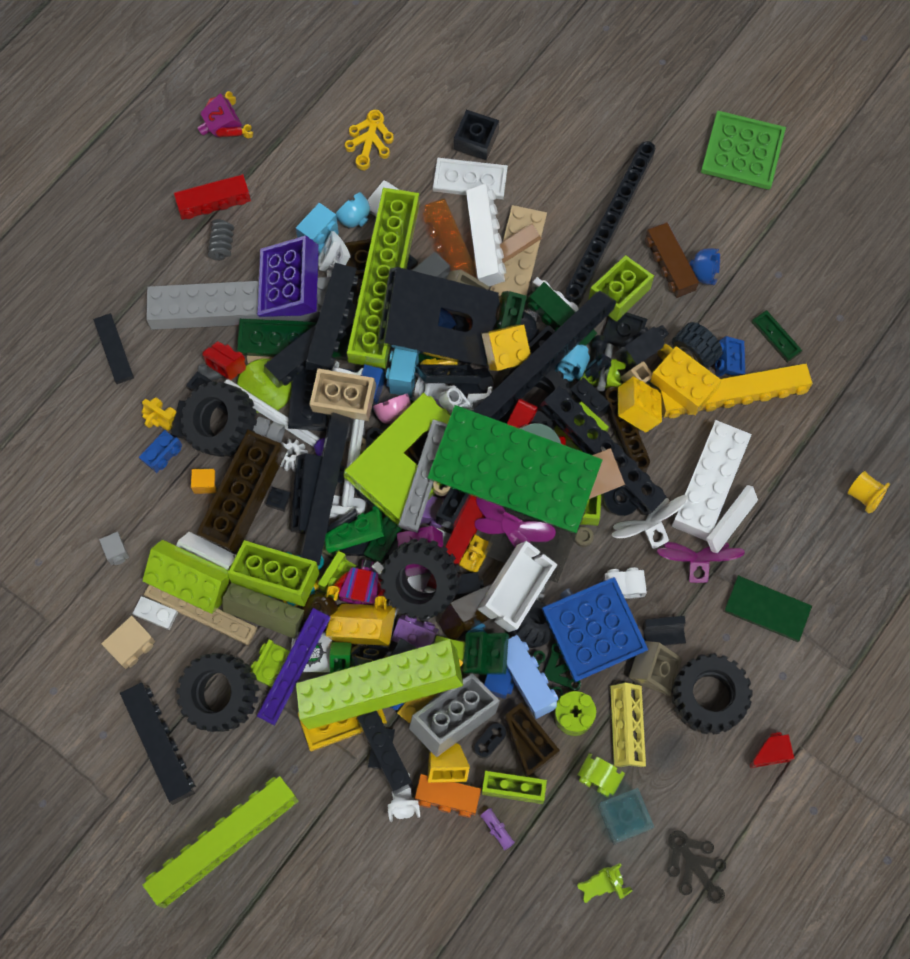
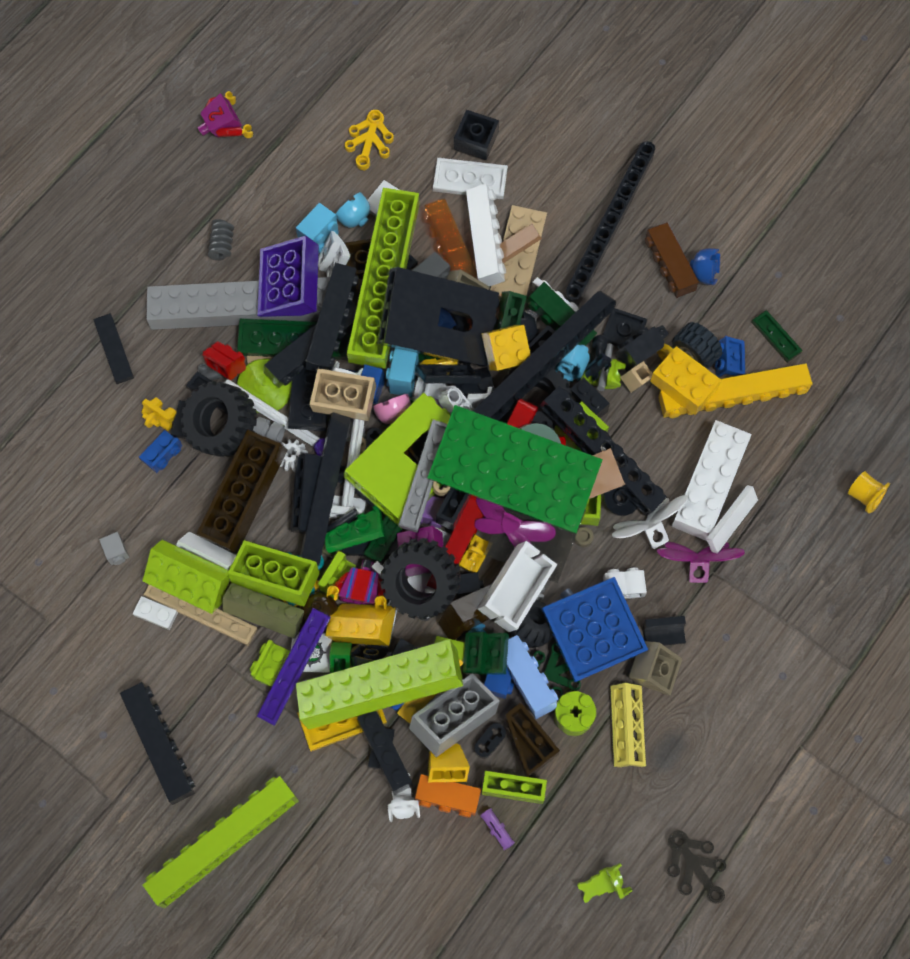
tan slope [101,616,155,669] -> none
red brick [174,174,251,220] -> none
black tyre [176,653,259,732] -> none
light orange panel [191,469,217,494] -> none
black tile [266,487,291,512] -> none
medium lavender bracket [391,614,439,648] -> none
lime brick [577,753,625,798] -> none
lime brick [588,255,654,322] -> none
clear light blue brick [598,788,655,845] -> none
dark brown beam [605,386,650,472] -> none
yellow brick [618,376,662,433] -> none
black tyre [672,653,753,735] -> none
bright green plate [701,110,786,190] -> none
dark green tile [724,575,812,642] -> none
red slope [750,732,795,768] -> none

